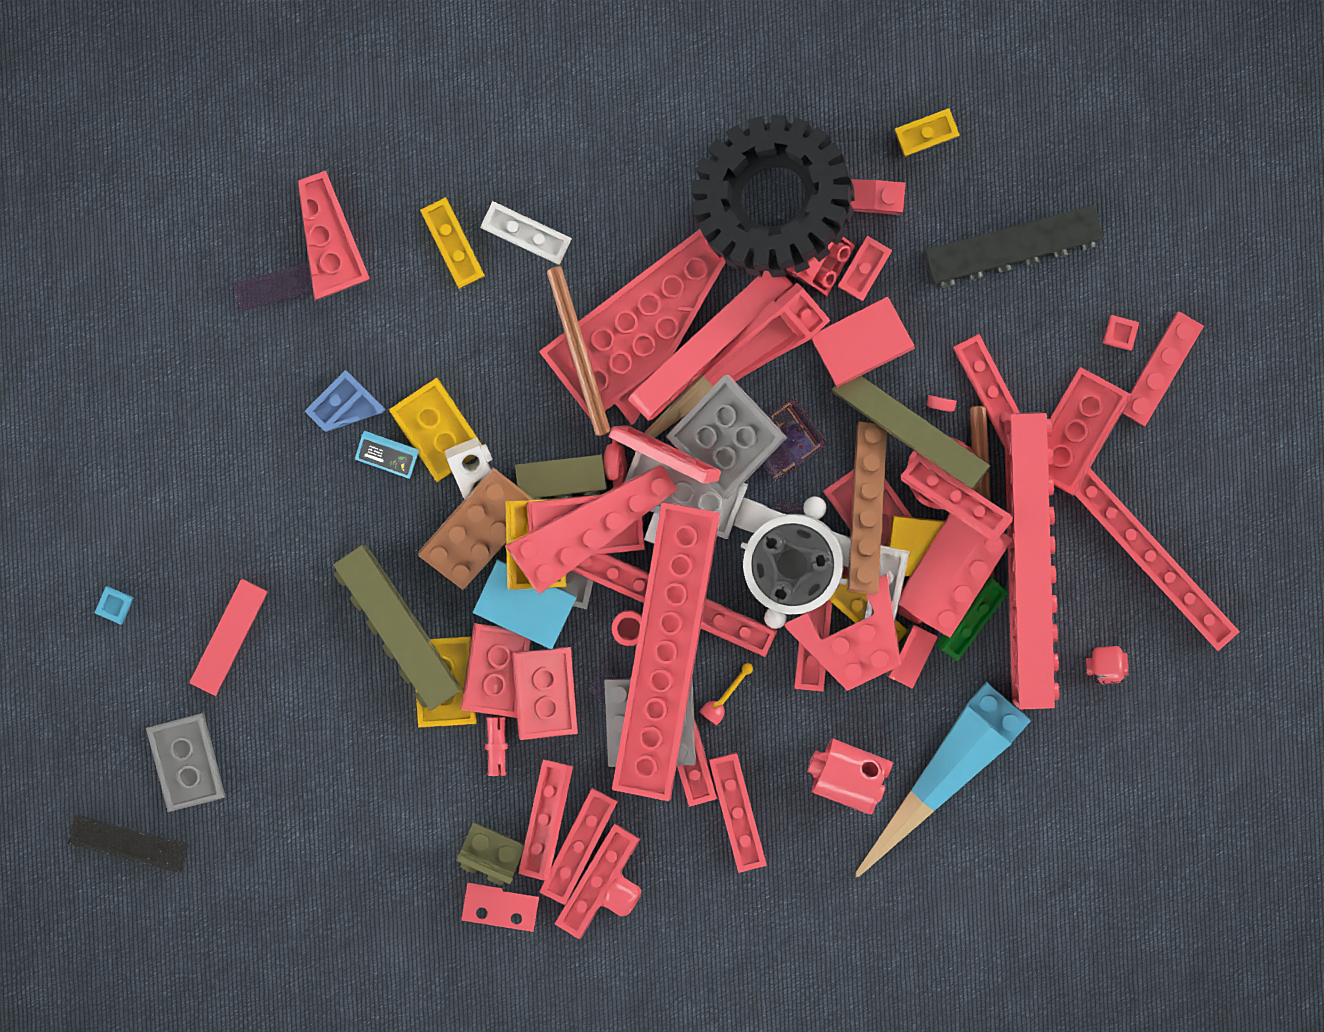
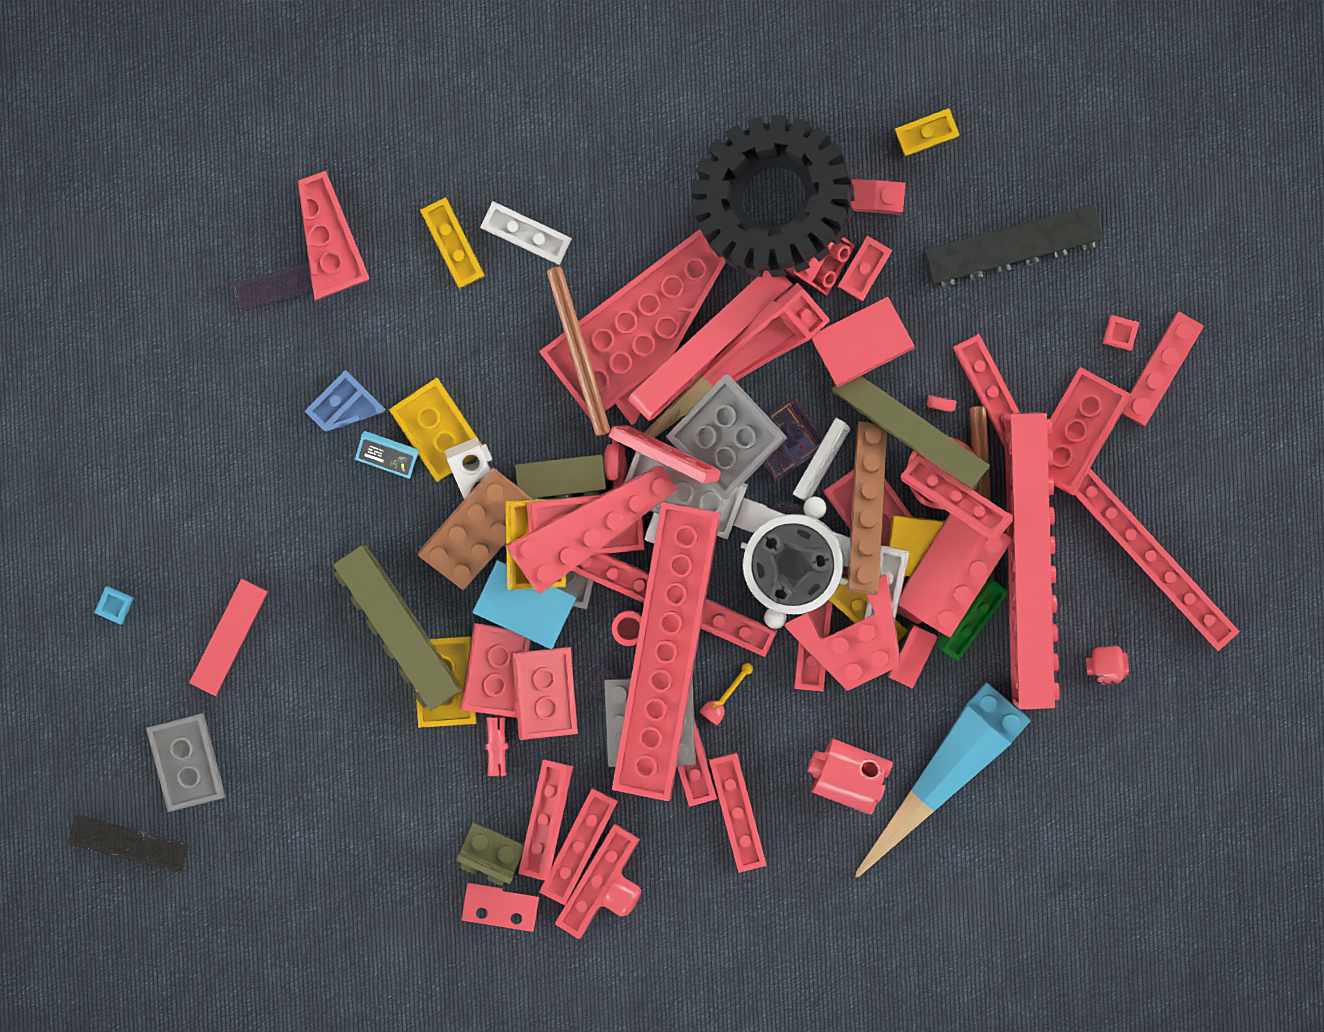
none -> white tile [793,418,850,501]

